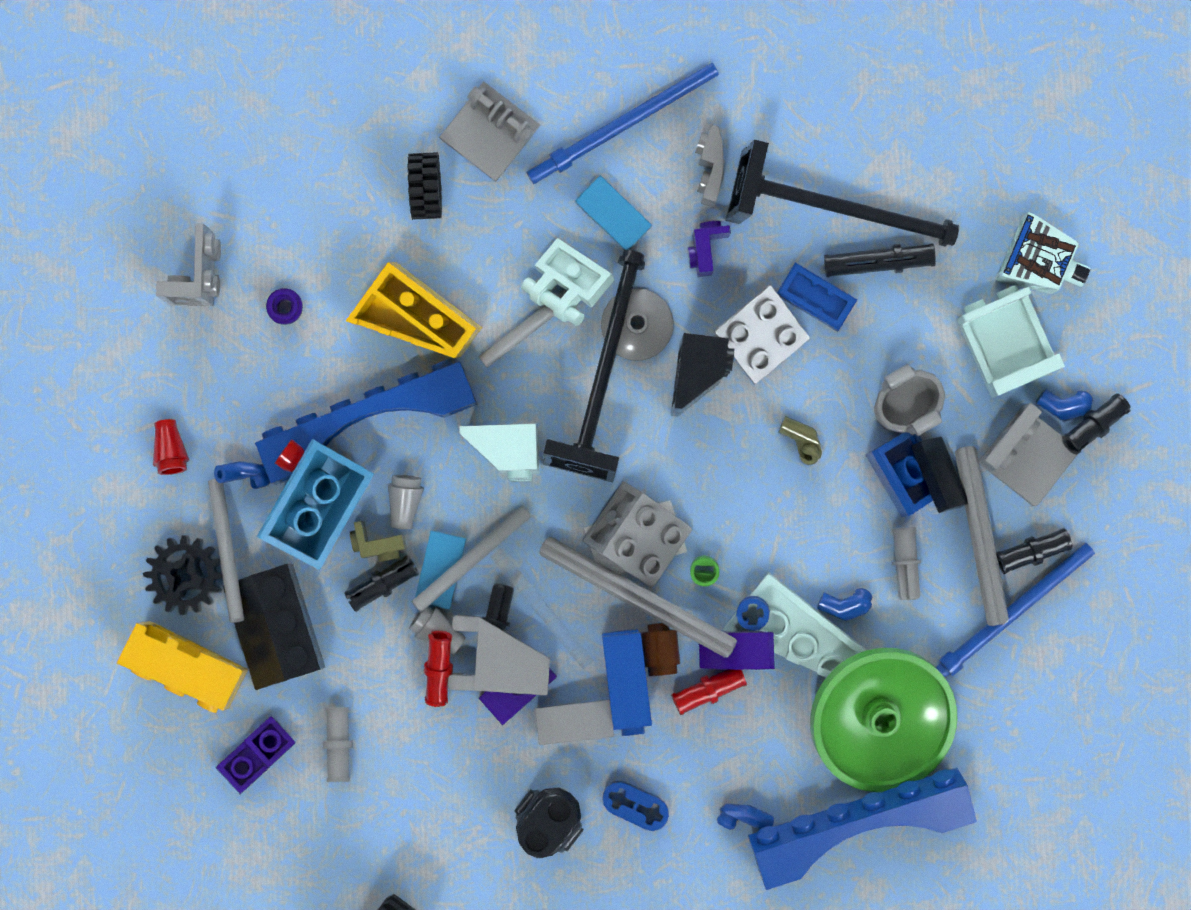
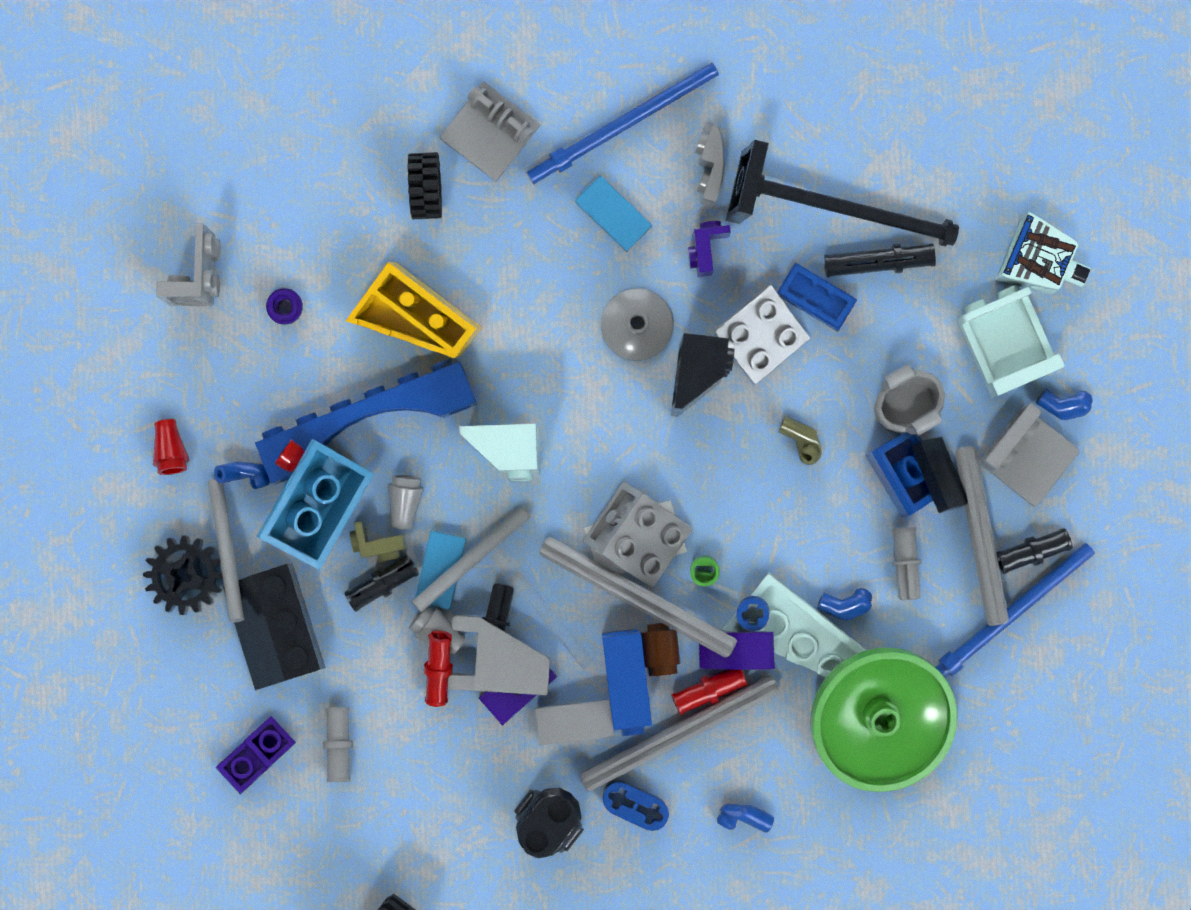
yellow wedge [117,621,249,713] -> none
light grey bar [479,290,567,368] -> none
light aqua plate [521,238,614,326] -> none
black tile [543,250,645,483] -> none
blue arch [748,768,977,890] -> none
black pin [1062,393,1131,455] -> none
none -> light grey axle [580,675,779,791]

